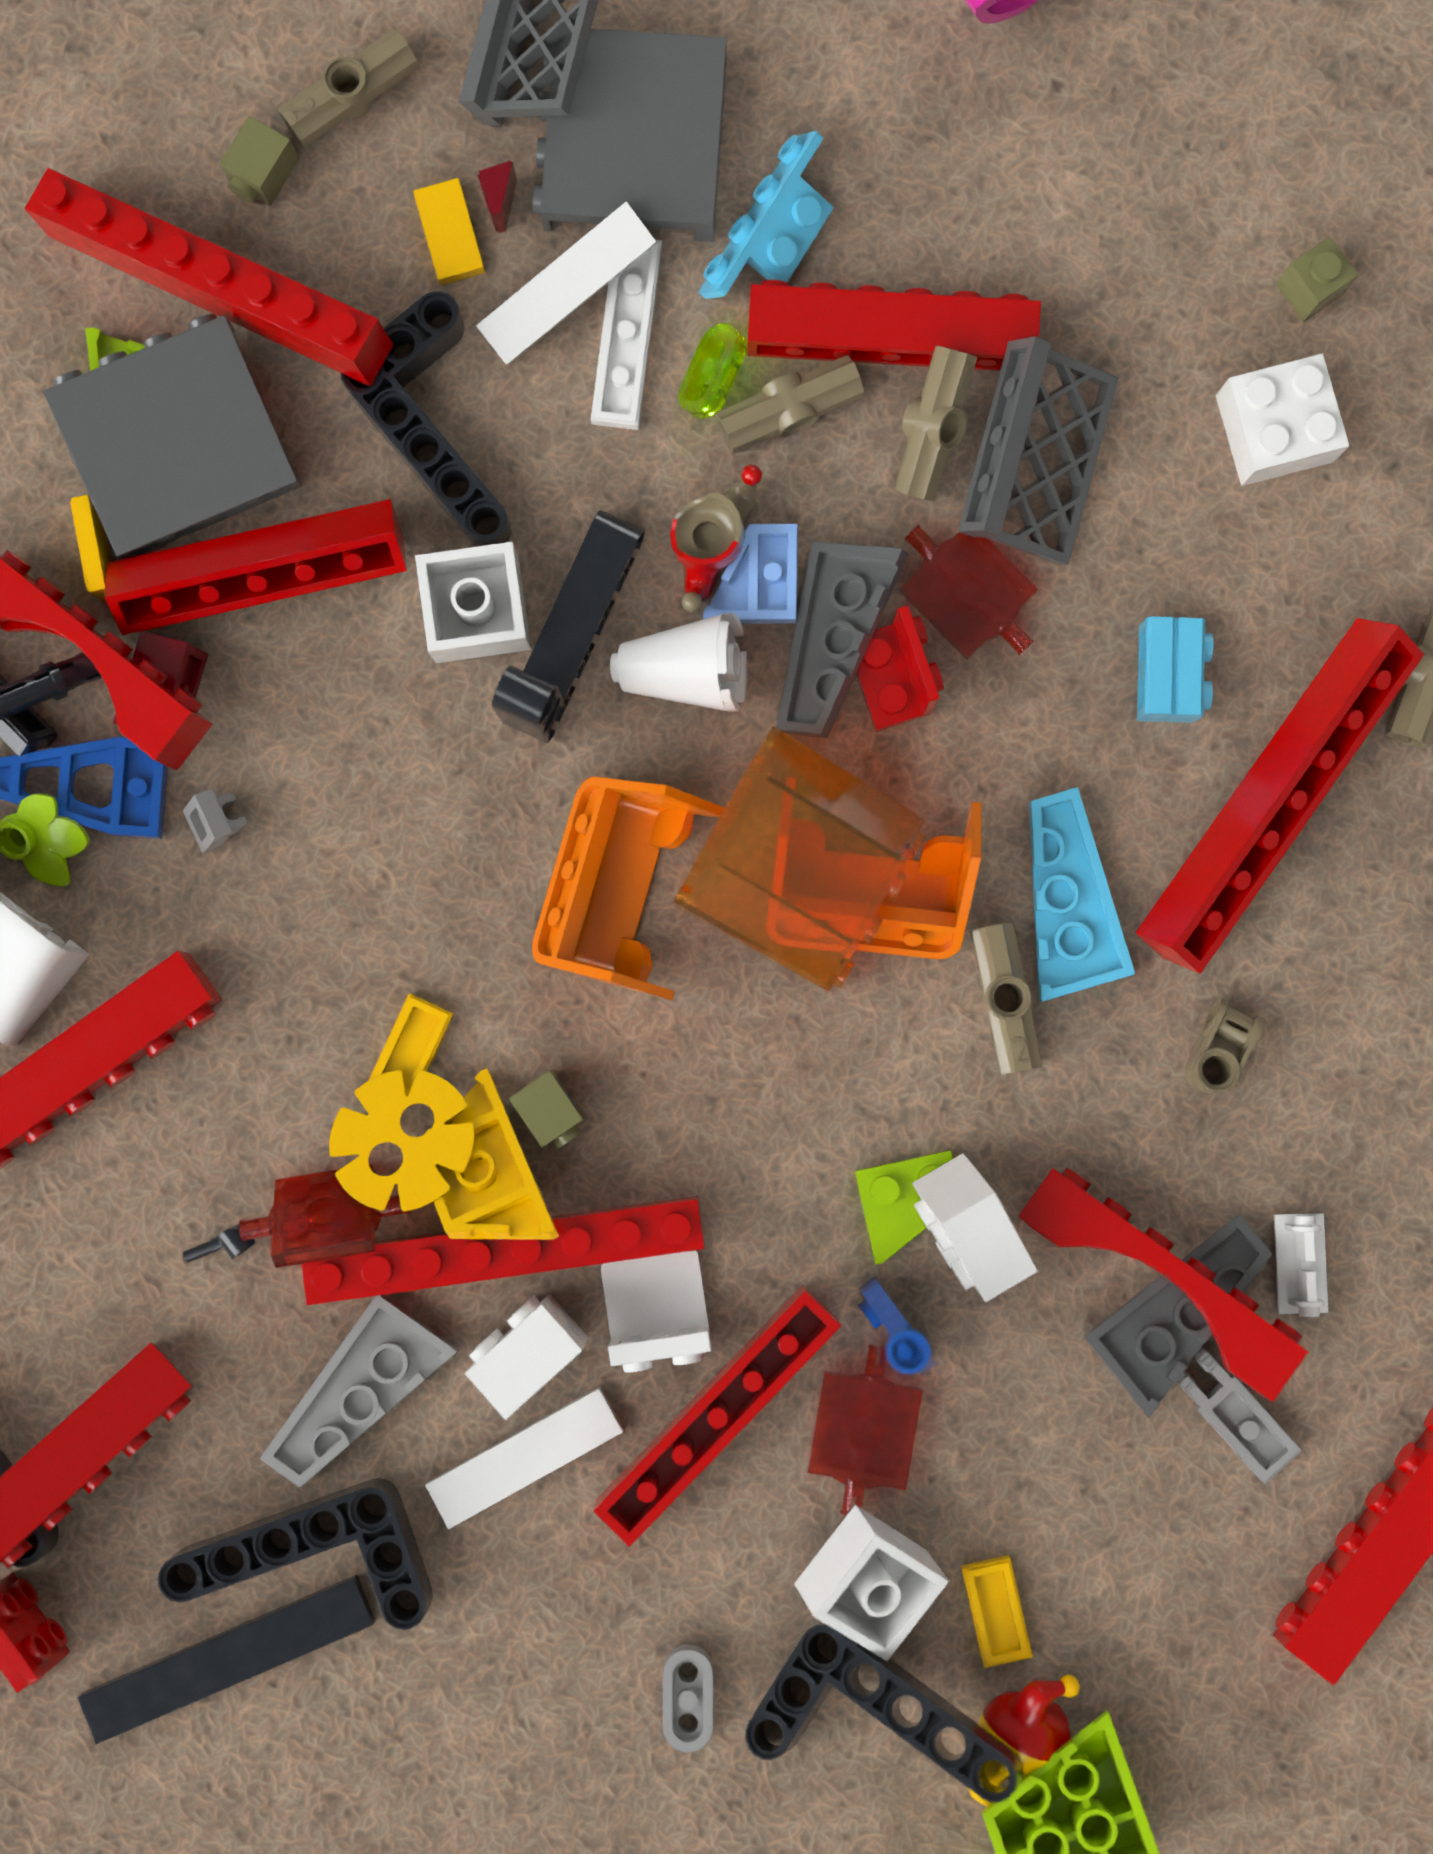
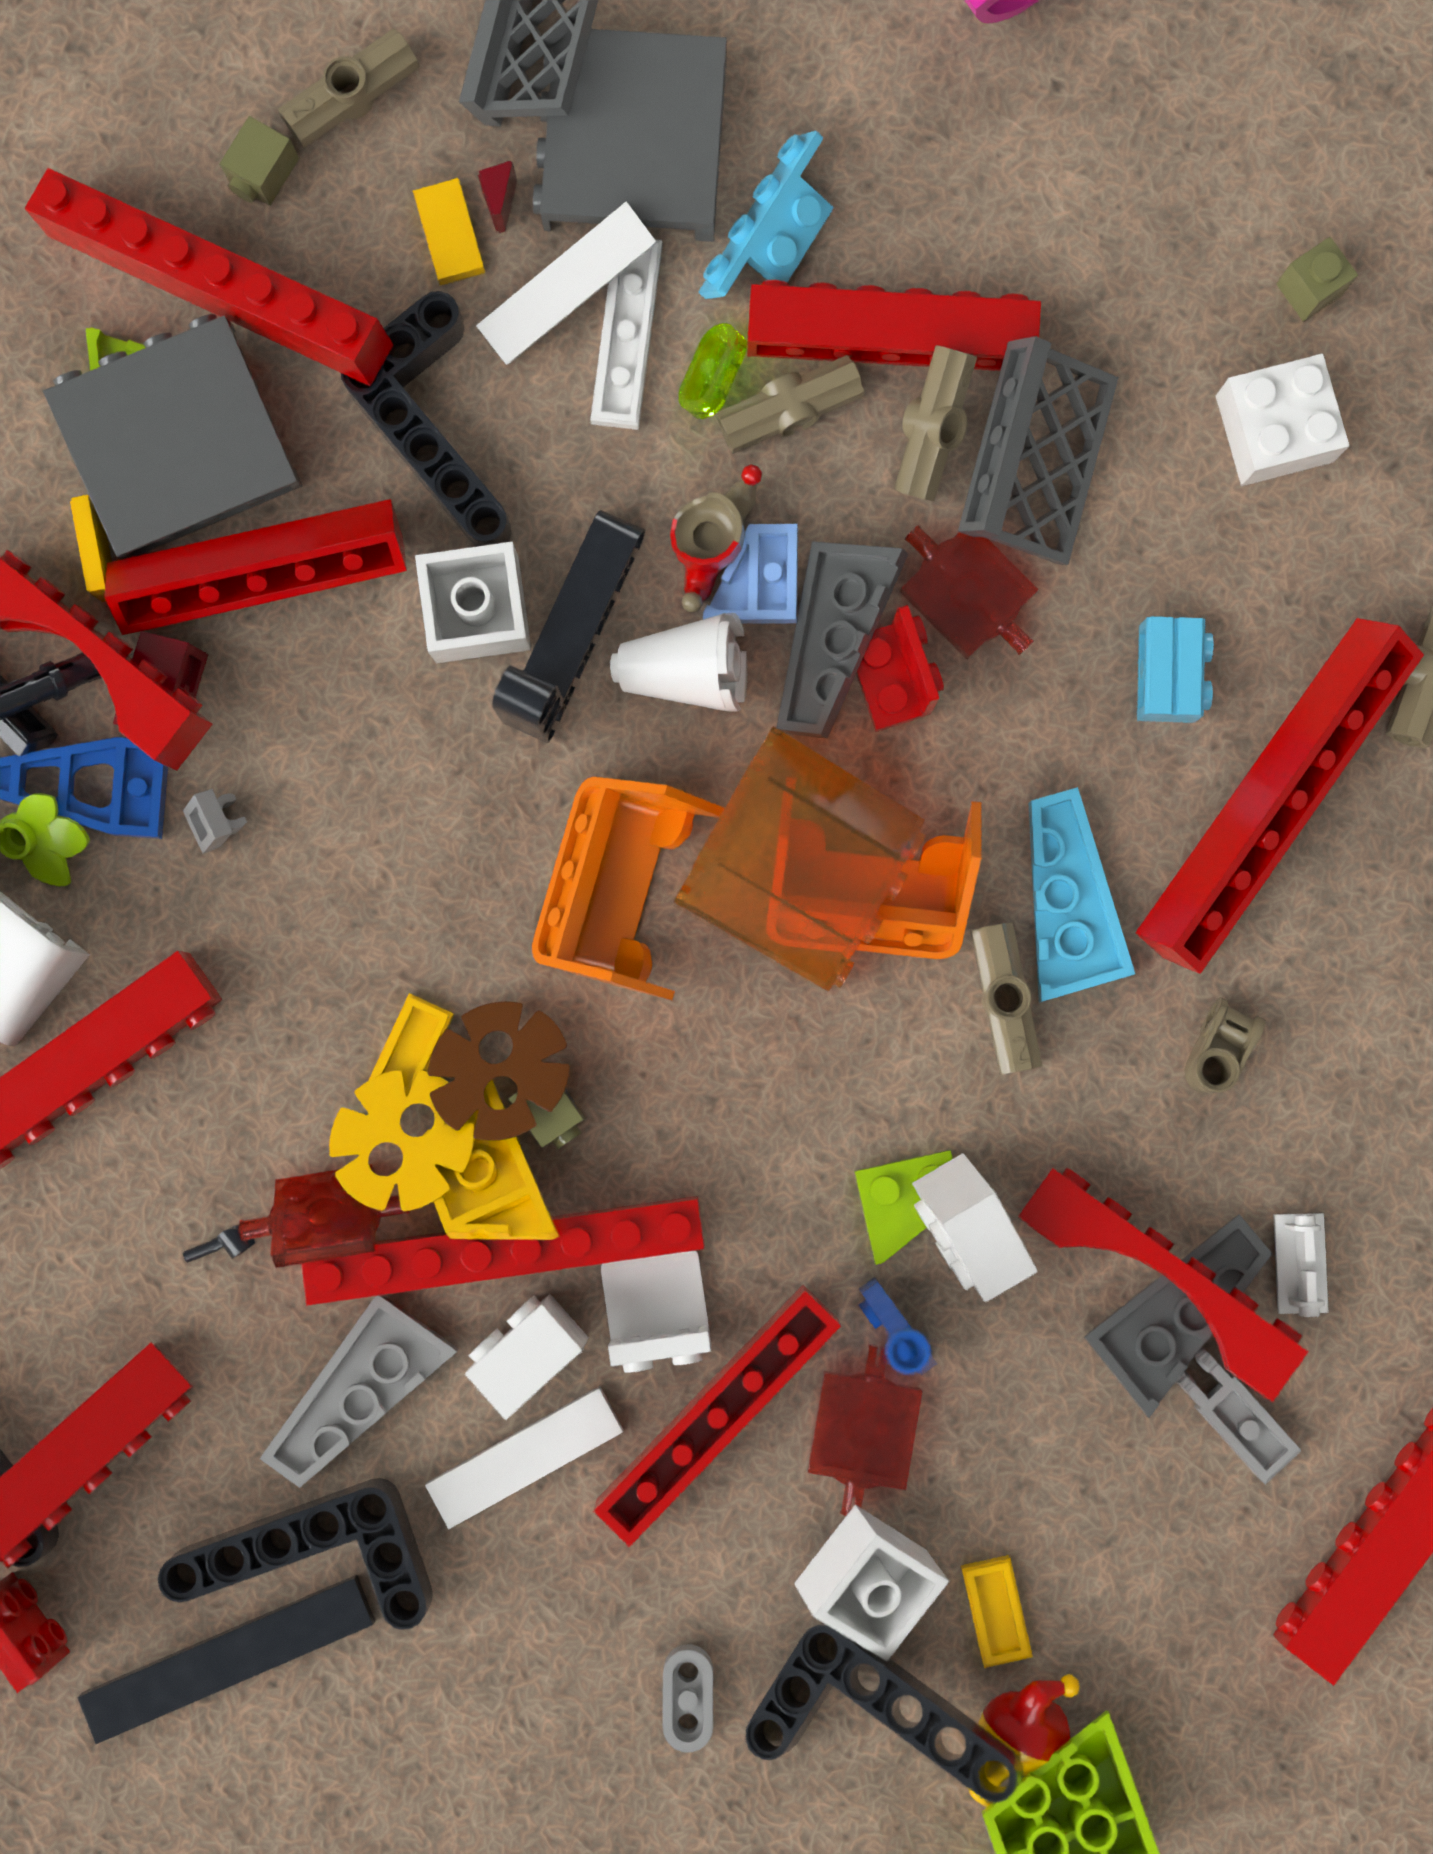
none -> reddish brown piece [428,1001,570,1141]

